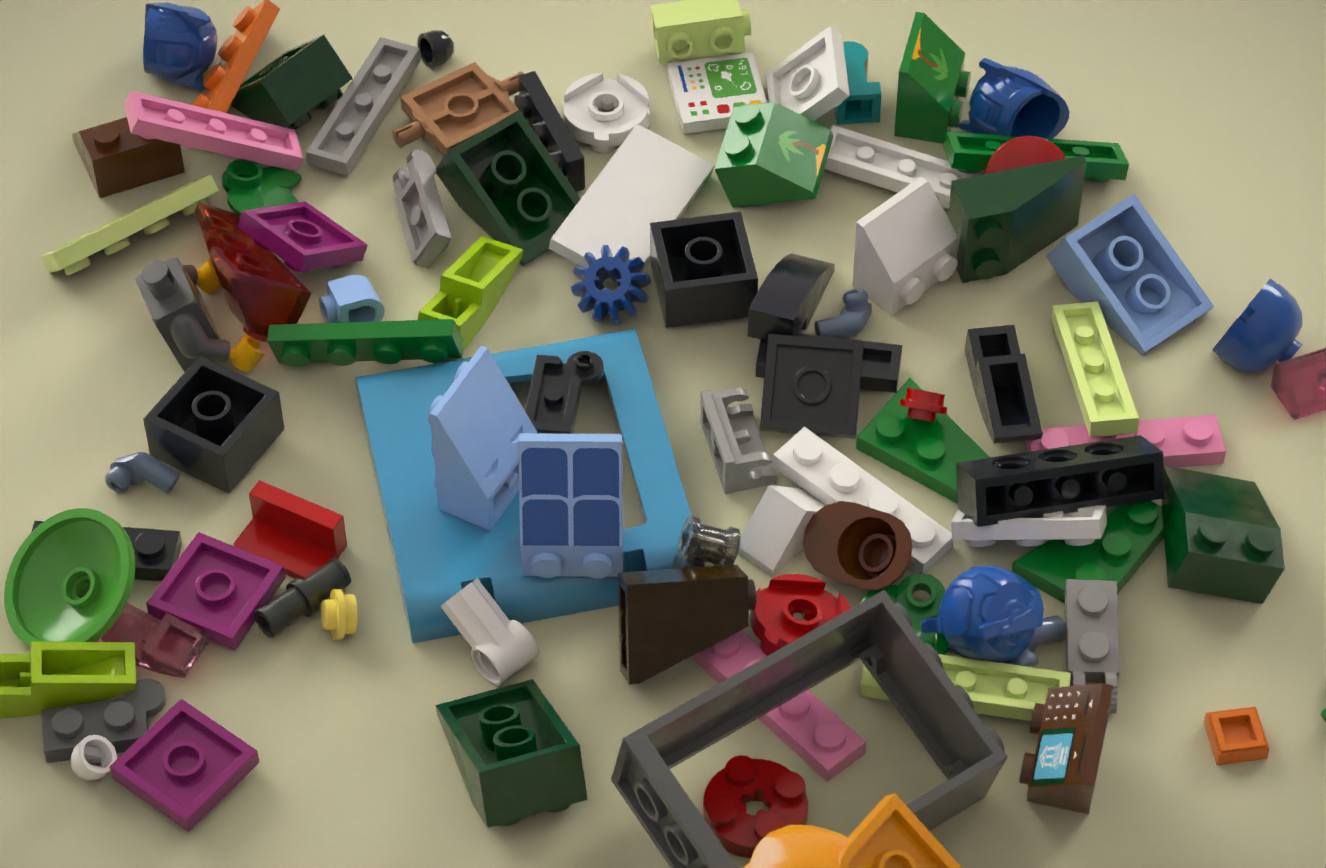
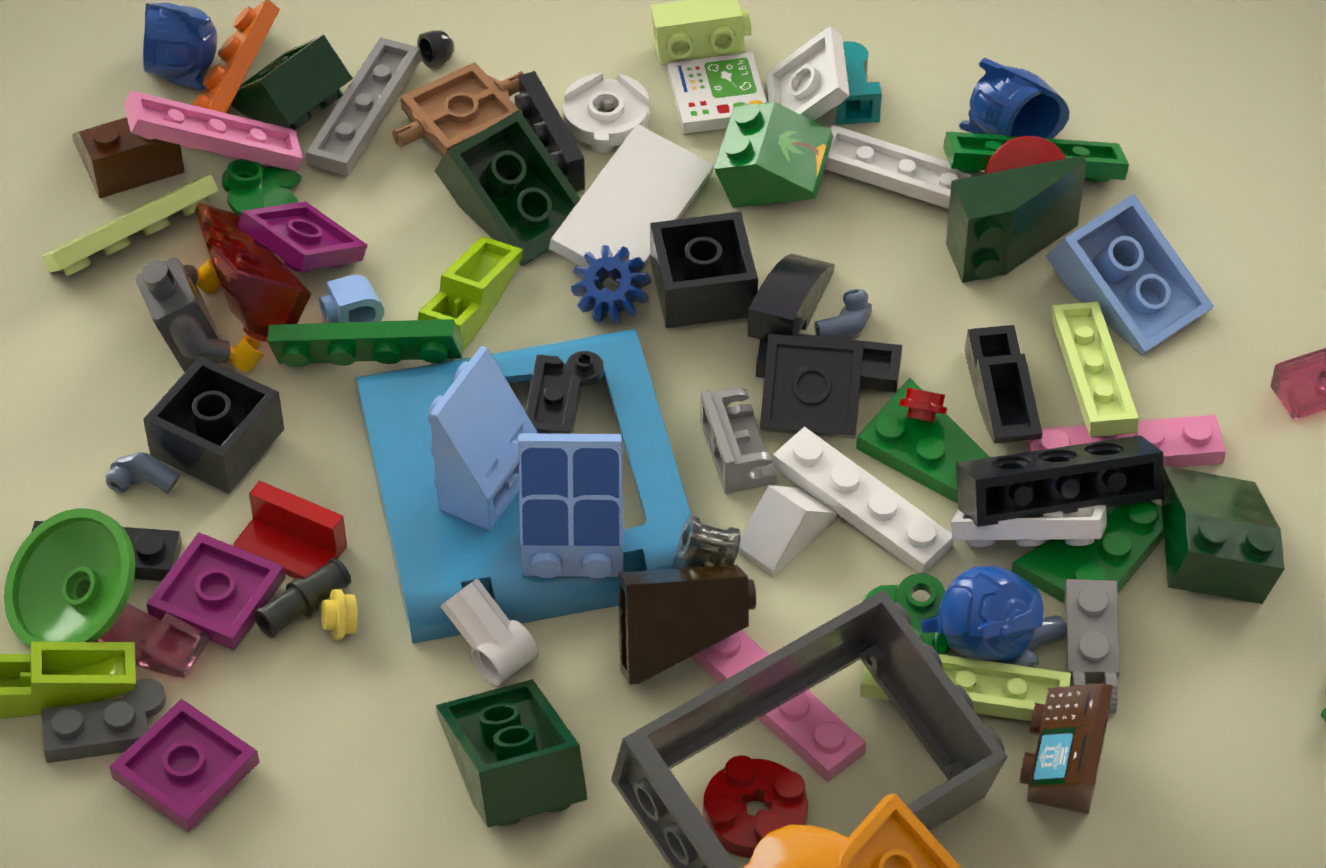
white hinge [71,735,117,781] -> none
light grey hinge [392,149,452,268] -> none
red plate [749,574,851,656] -> none
reddish brown piece [803,501,914,591] -> none
white slope [852,176,959,315] -> none
green slope [894,12,971,144] -> none
orange tile [1204,706,1270,765] -> none
blue cylinder [1212,278,1303,373] -> none

